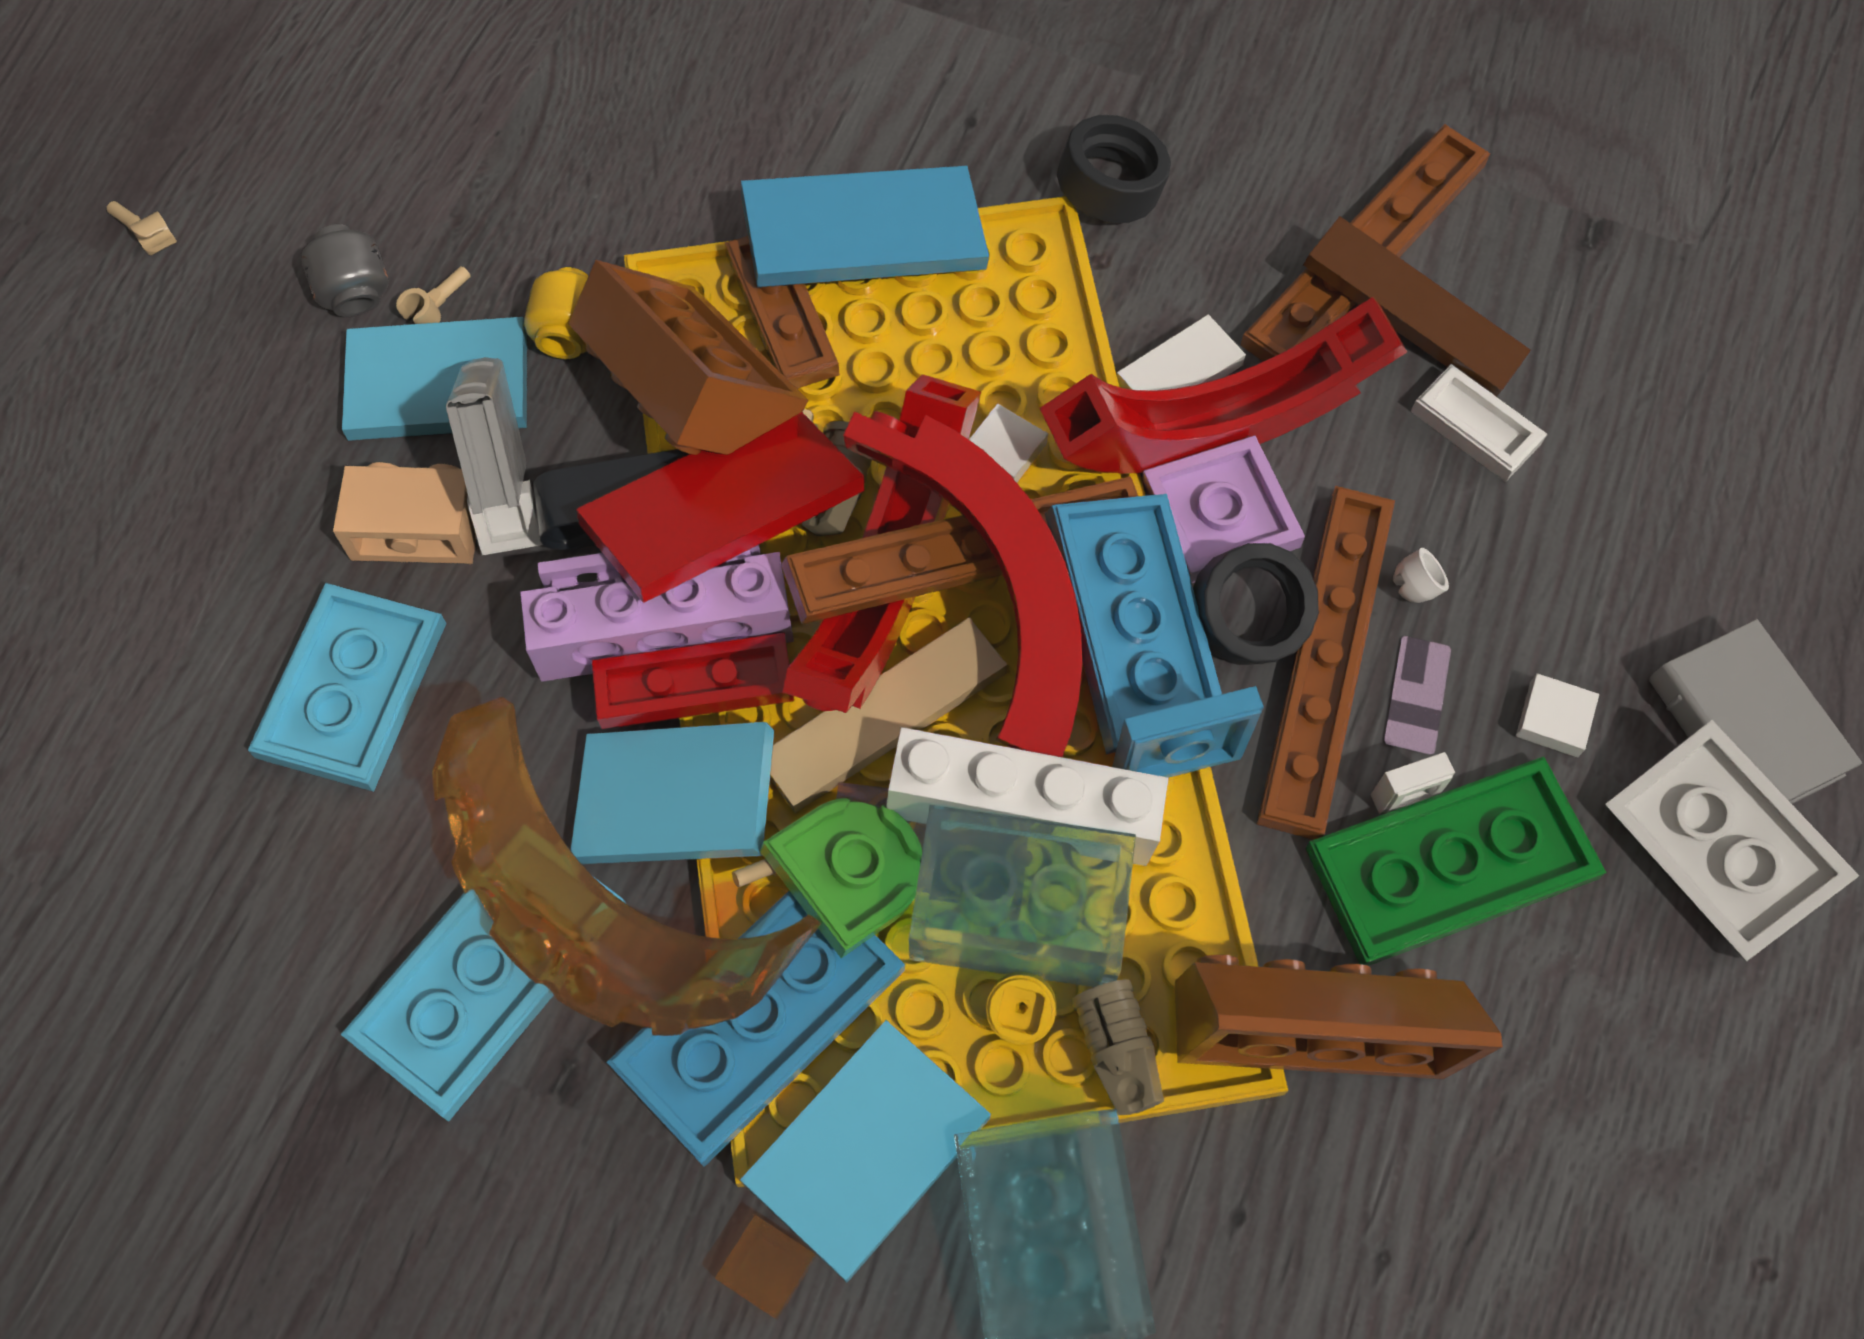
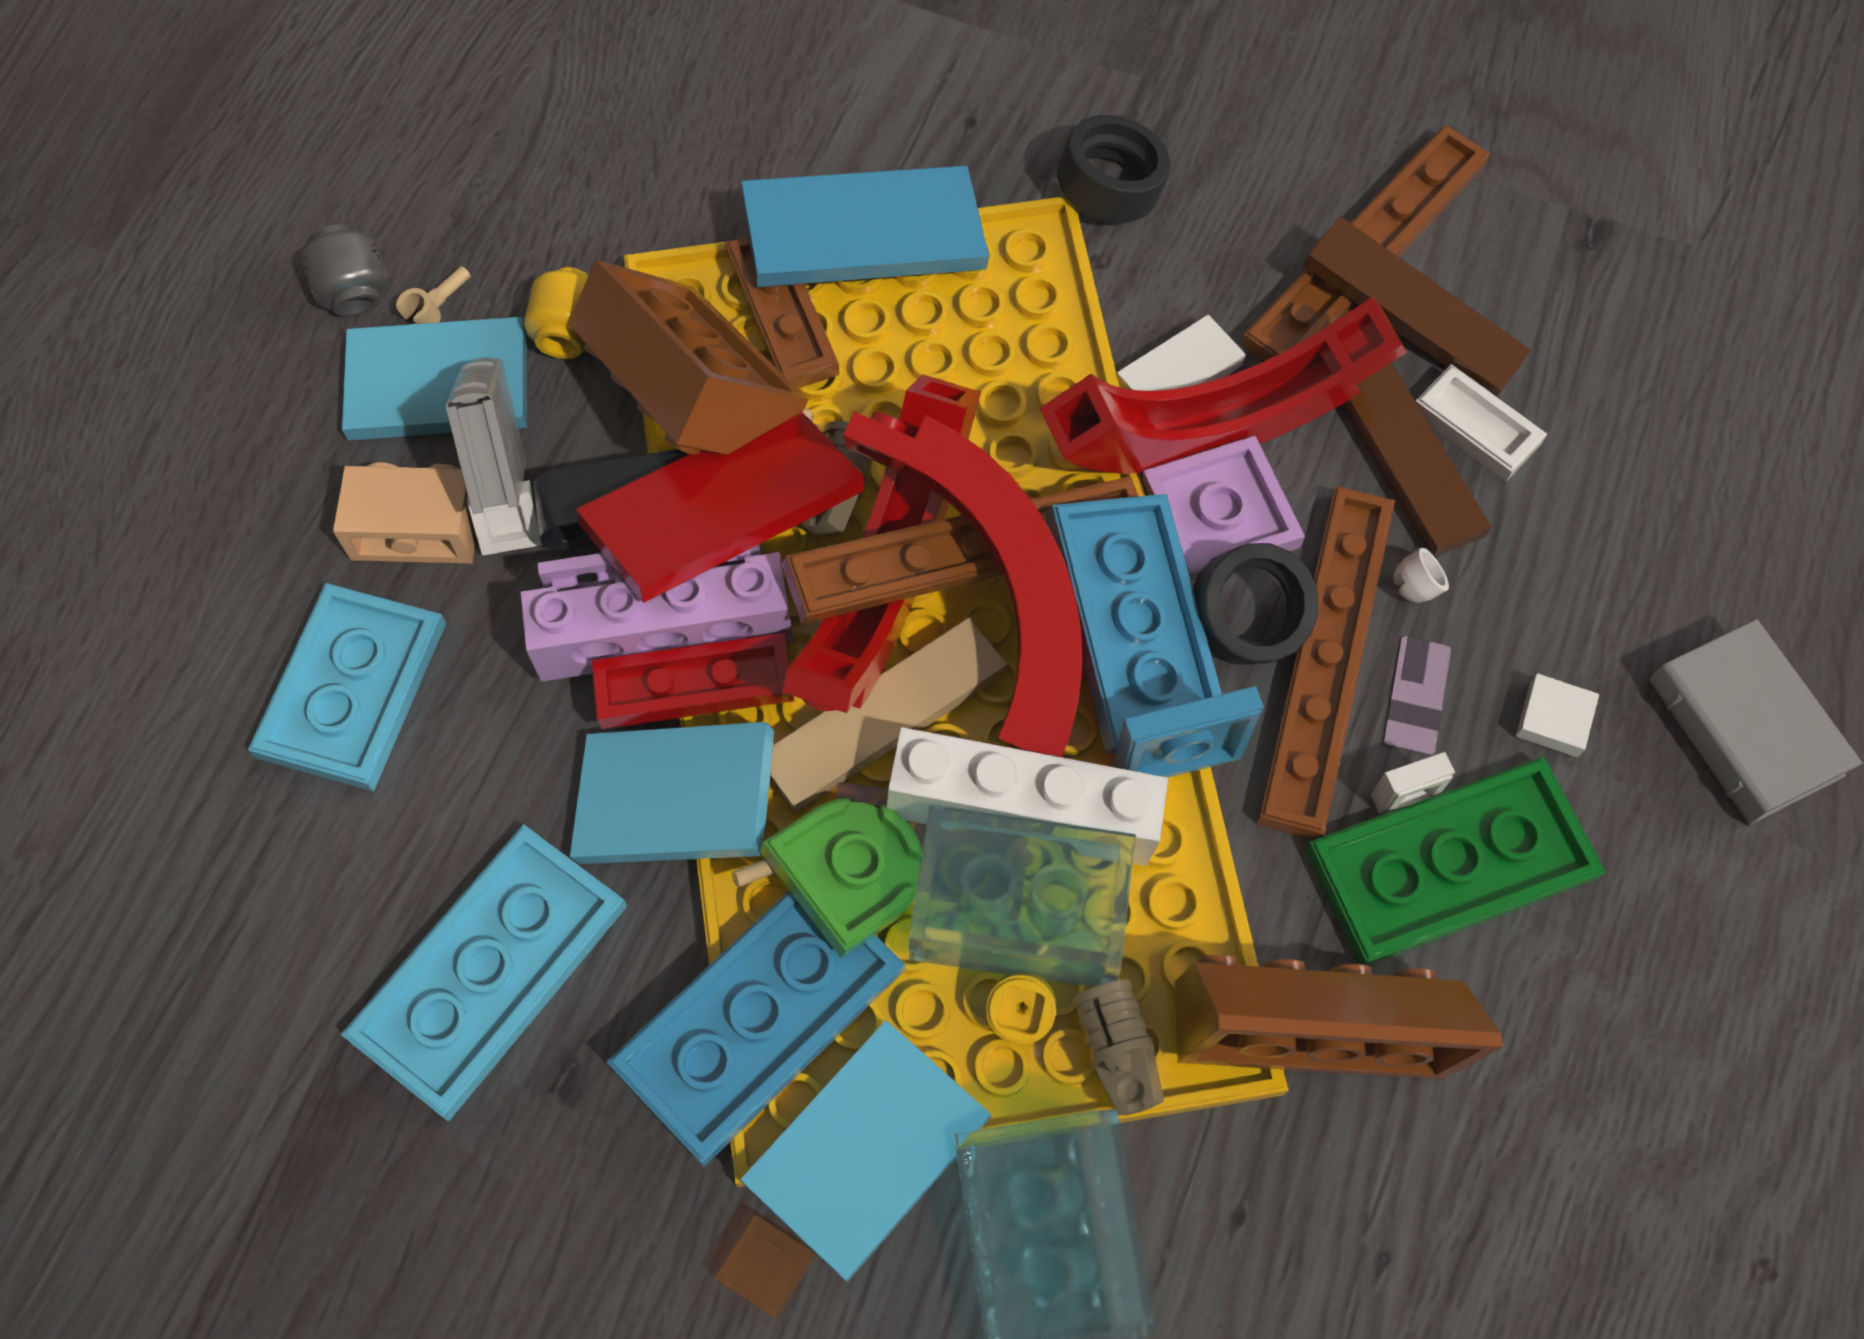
tan hand [107,201,177,255] -> none
clear orange windscreen [432,697,821,1036] -> none
white tile [969,404,1048,482] -> none
white plate [1605,720,1859,961] -> none
none -> reddish brown tile [1342,363,1491,557]

